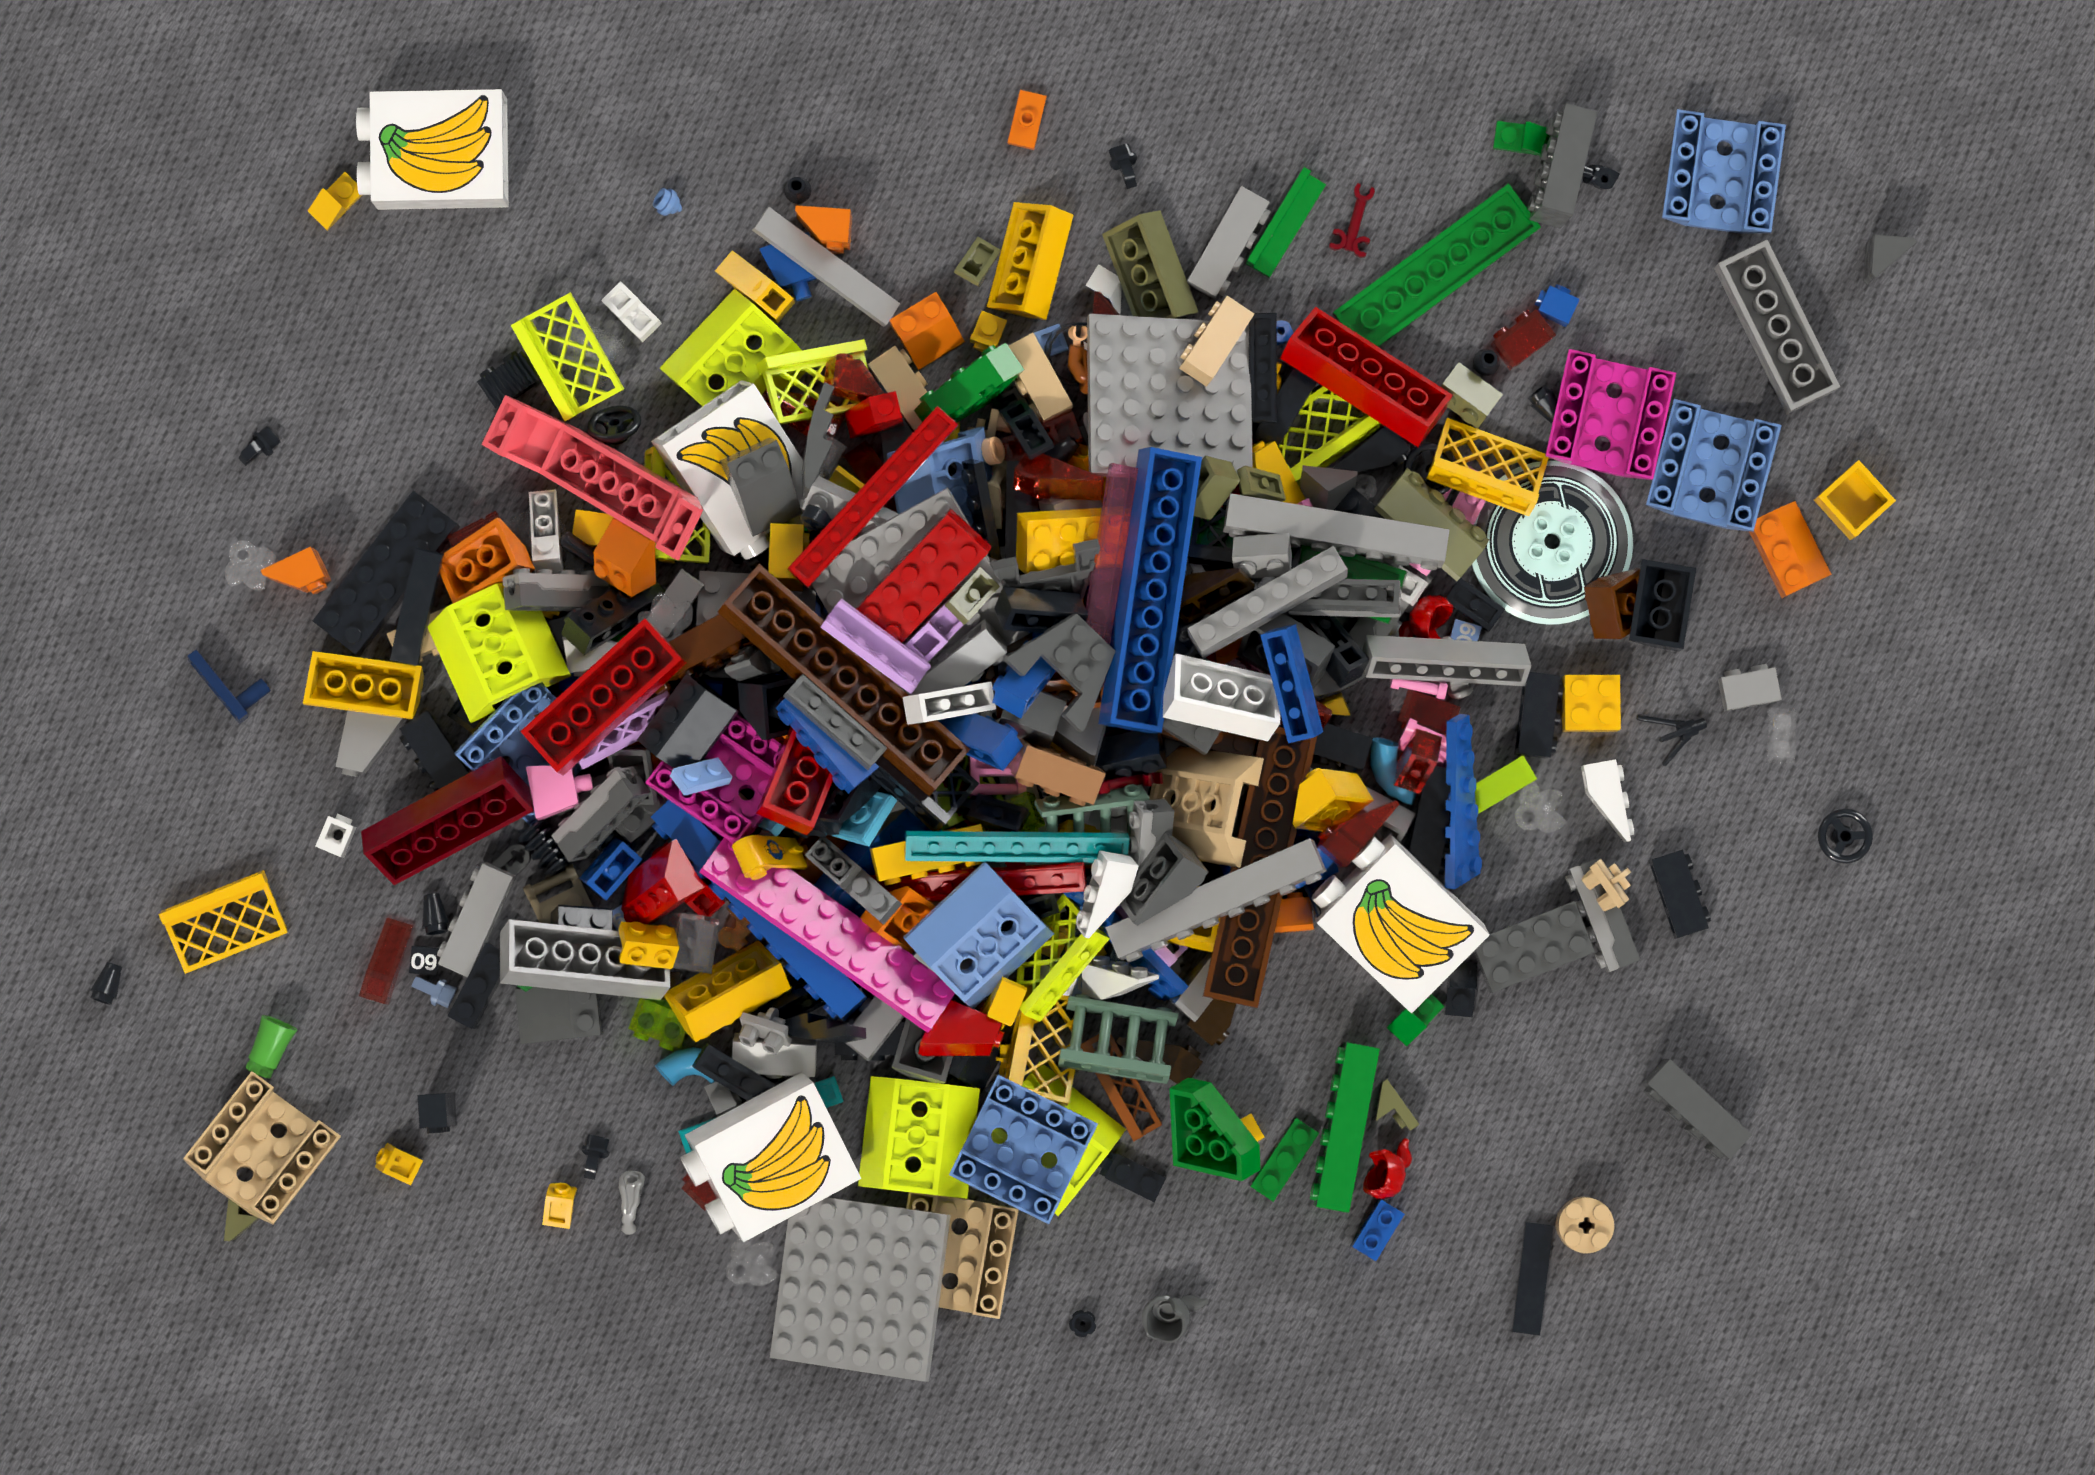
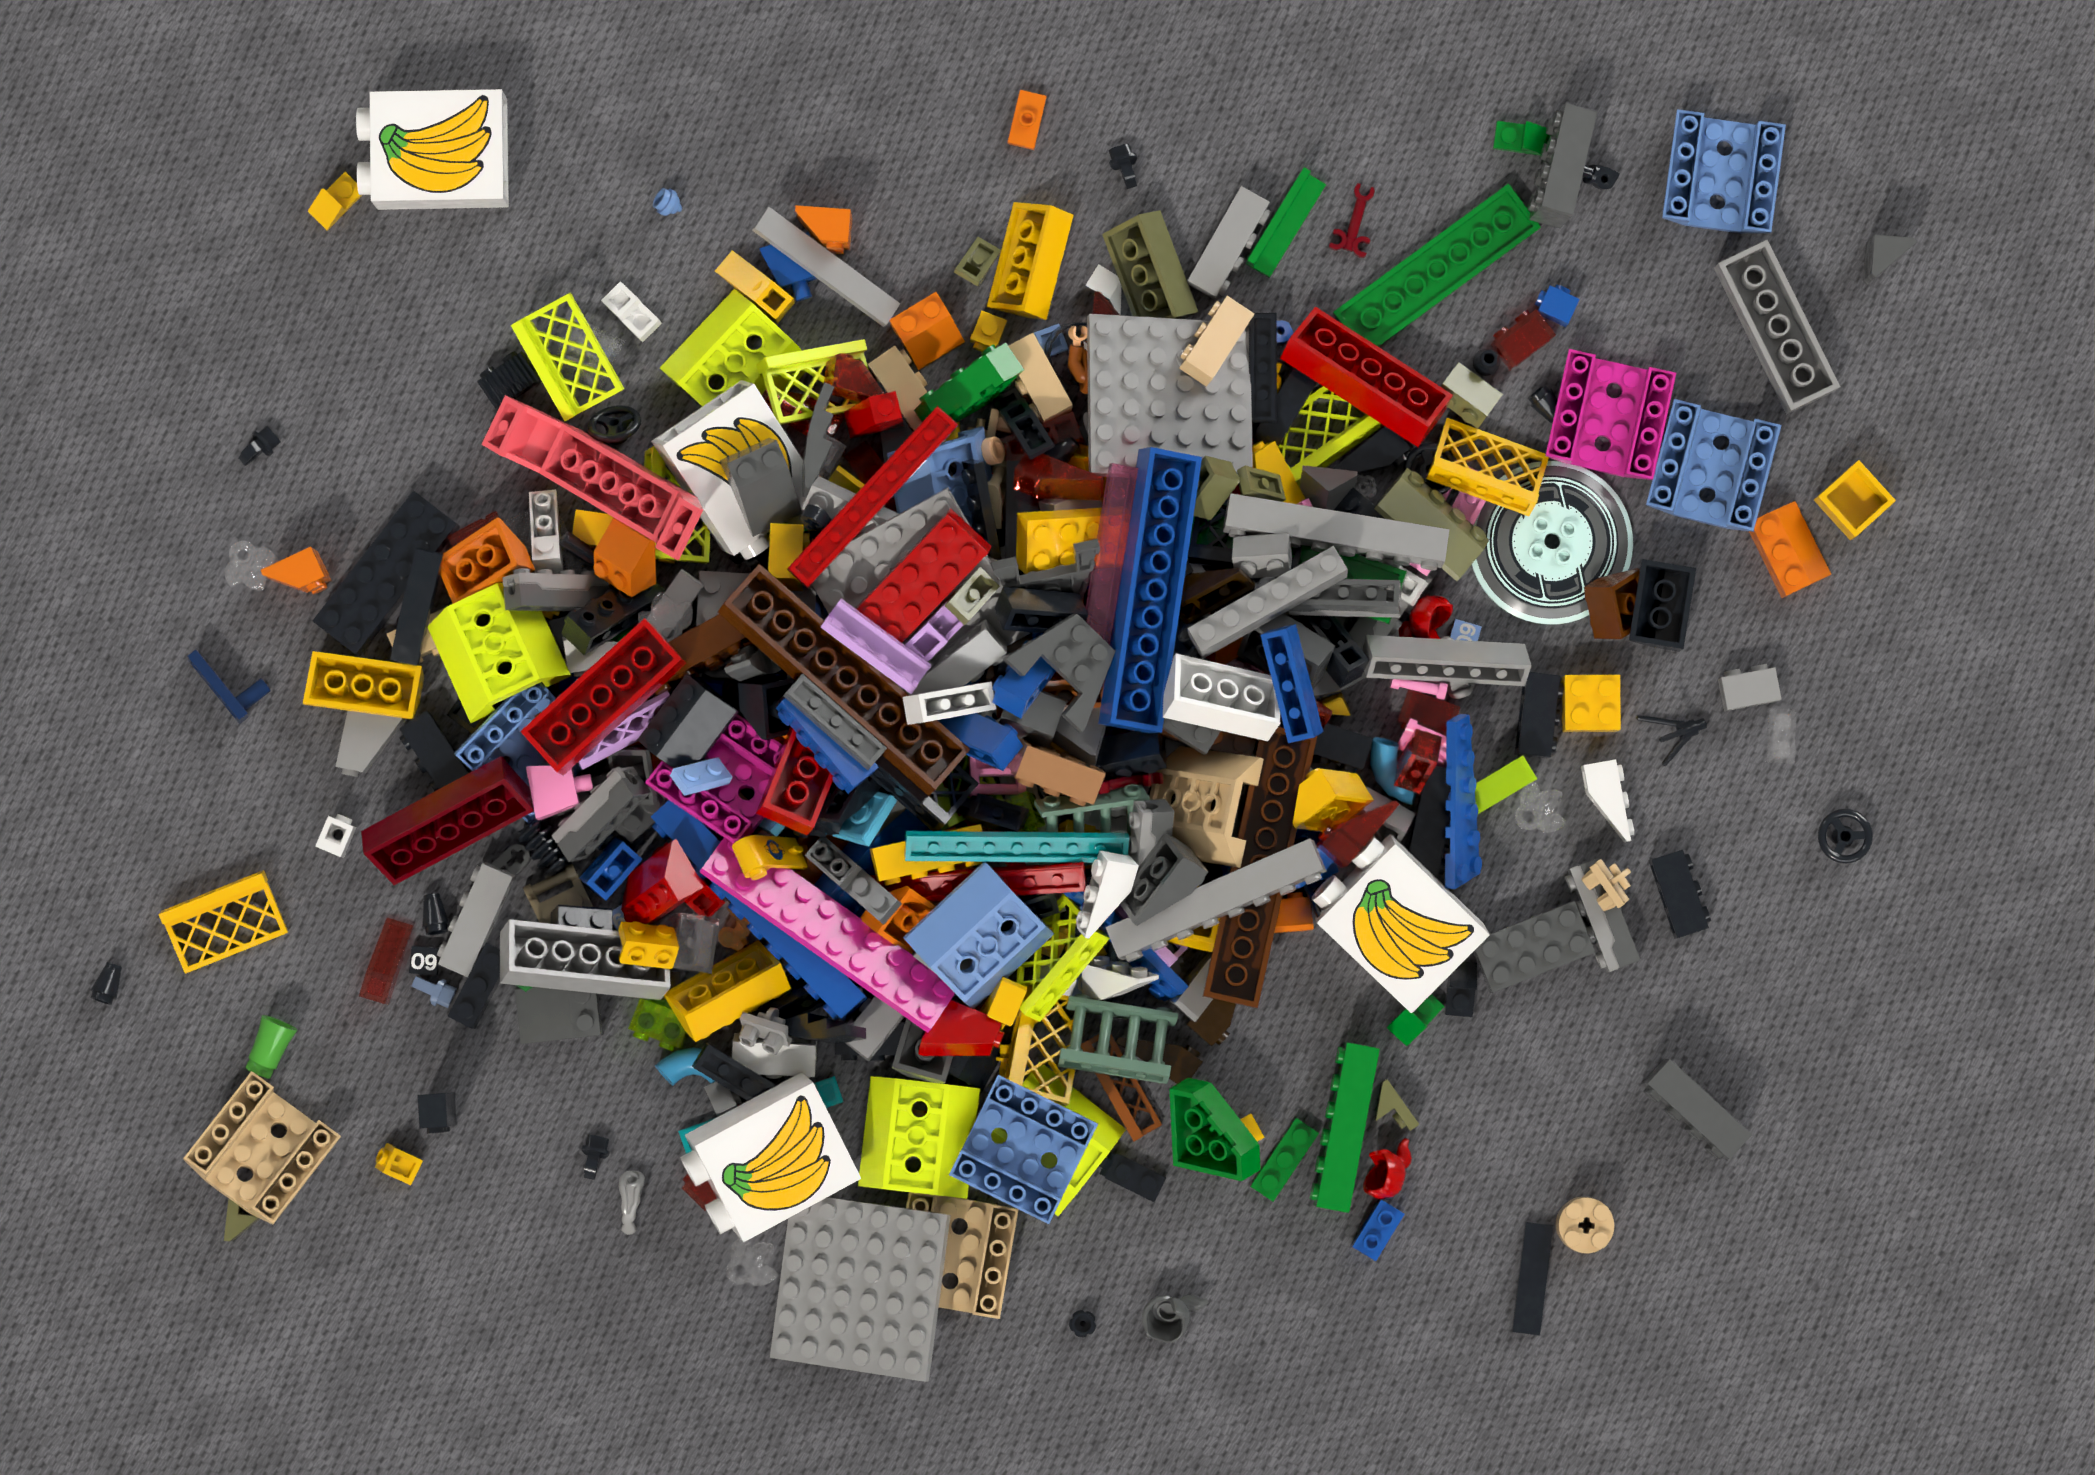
yellow bracket [542,1182,577,1229] -> none
black cone [784,177,811,204] -> none
black plate [1446,578,1505,632] -> none

